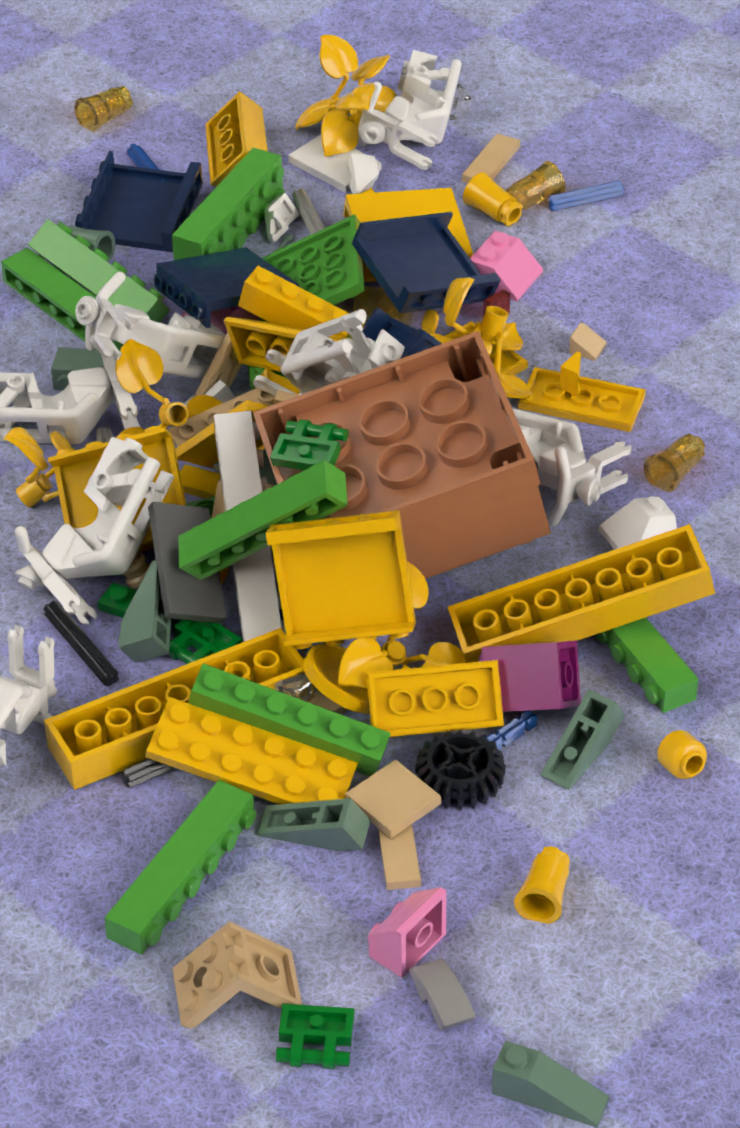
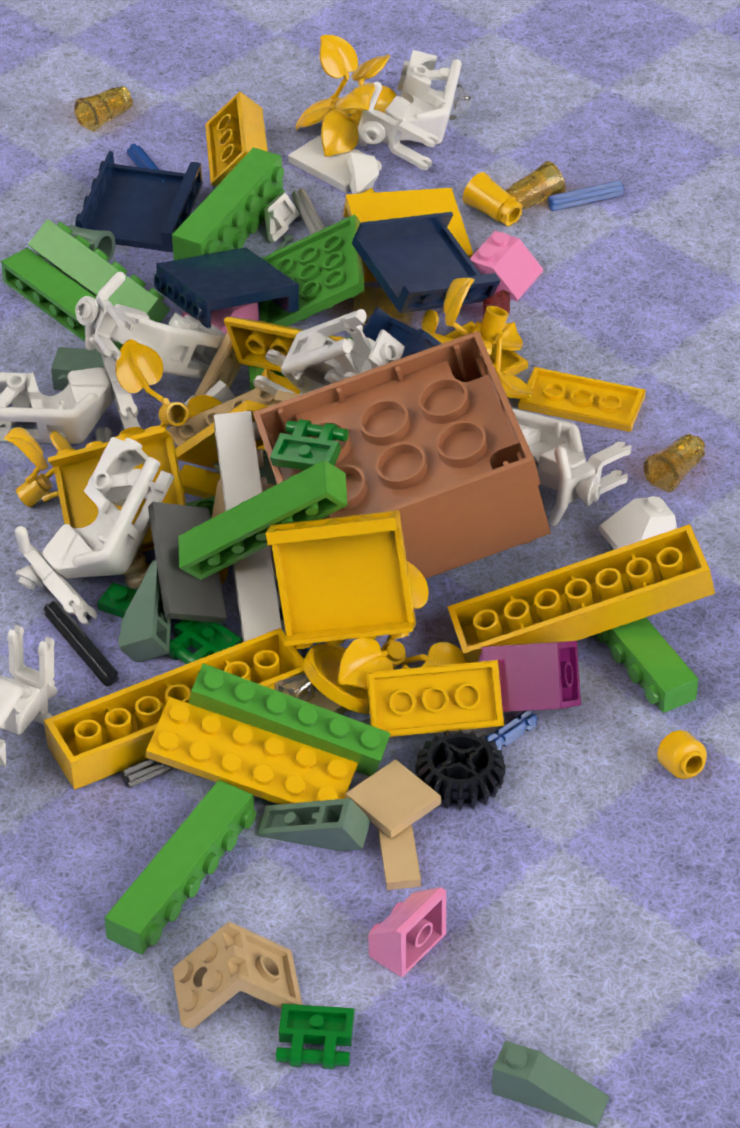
yellow slope [238,266,365,340] -> none
light grey slope [409,958,476,1031] -> none
tan tile [462,133,520,183] -> none
yellow plant [514,846,570,924] -> none
sand green slope [540,689,625,790] -> none
yellow slope [560,351,581,396] -> none
tan slope [569,323,607,361] -> none

